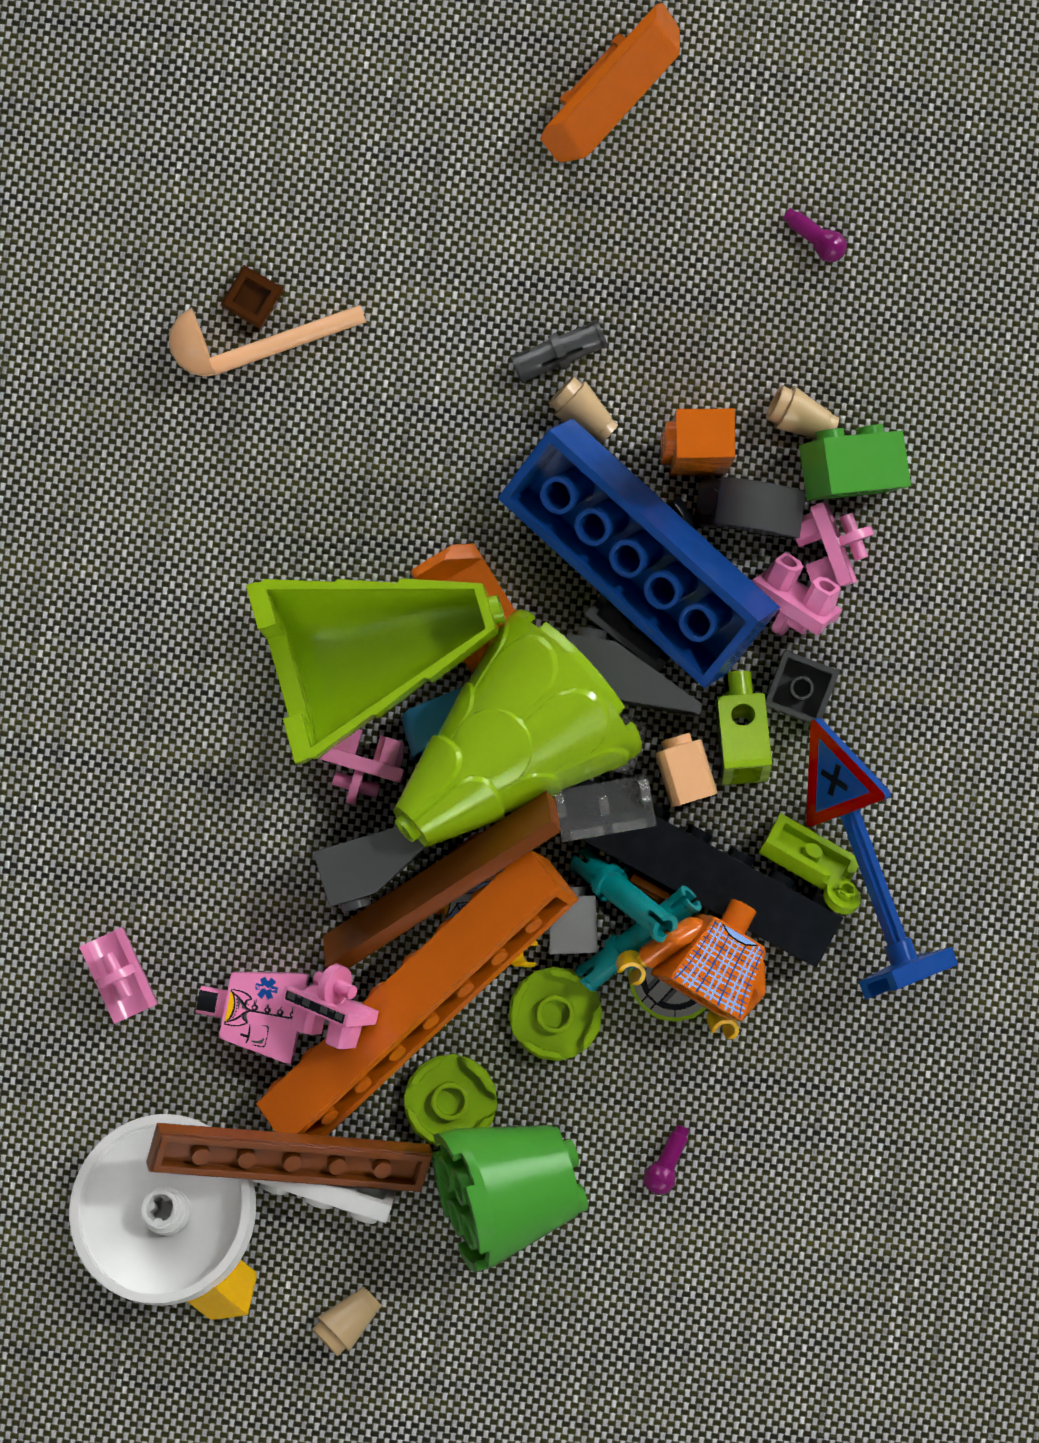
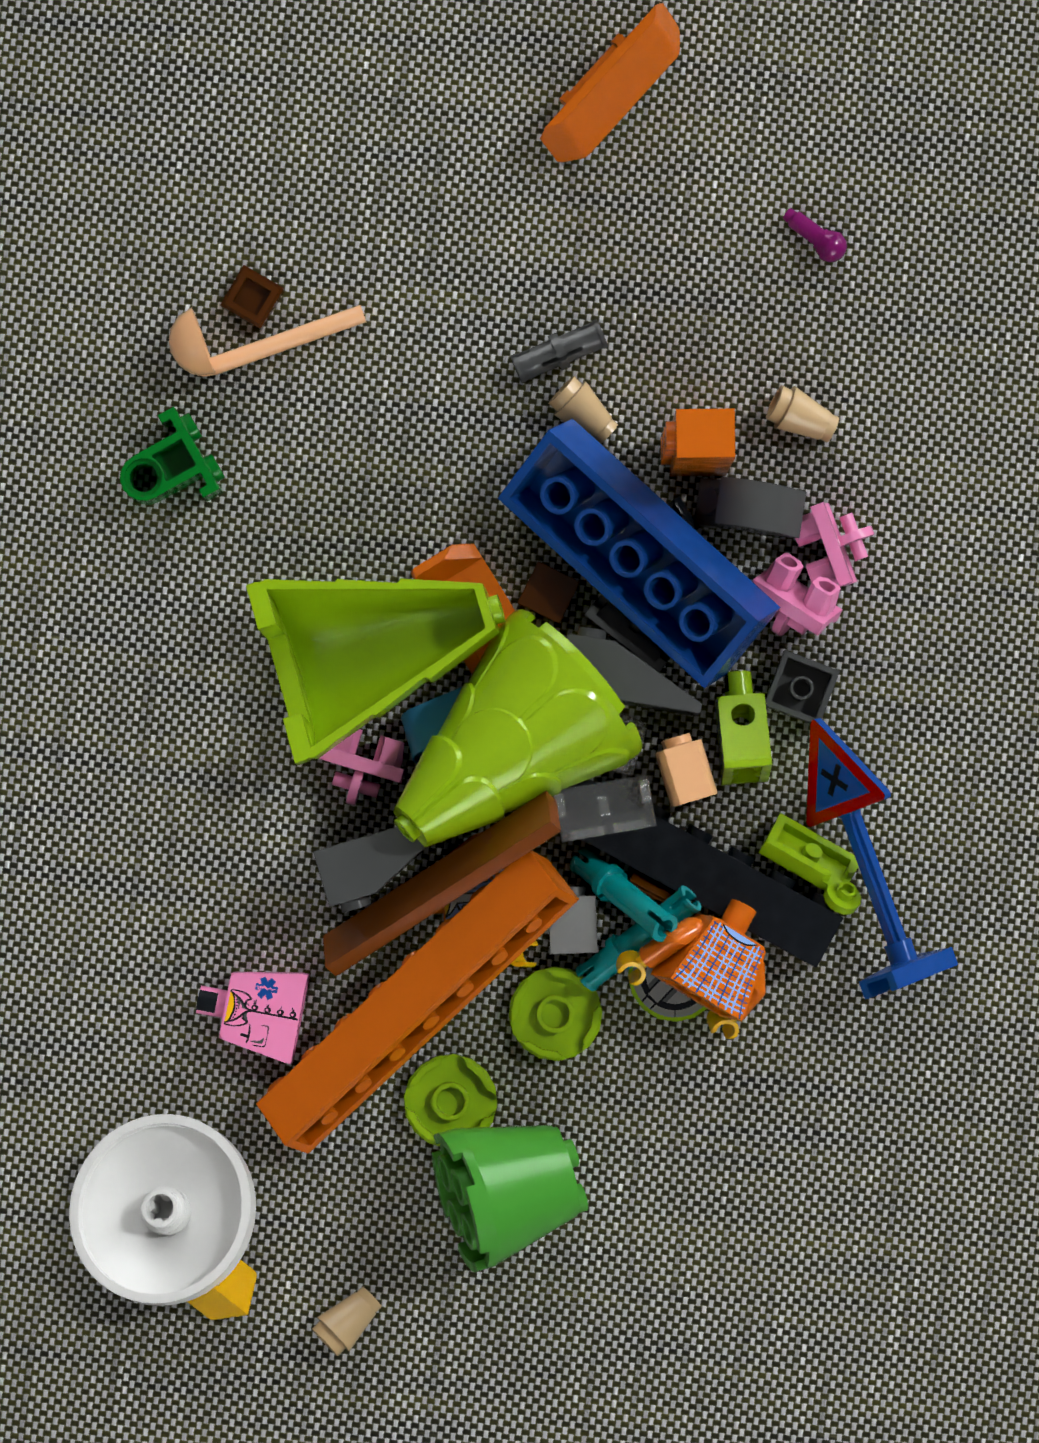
bright pink hips [79,927,158,1024] -> none
dark orange tile [146,1123,433,1192] -> none
white plate [252,1180,397,1224] -> none
bright pink hips [282,964,379,1049] -> none
magenta piece [643,1125,690,1195] -> none
bright green brick [799,424,911,501] -> none
none -> green pin [120,406,225,505]
none -> reddish brown tile [517,561,580,624]

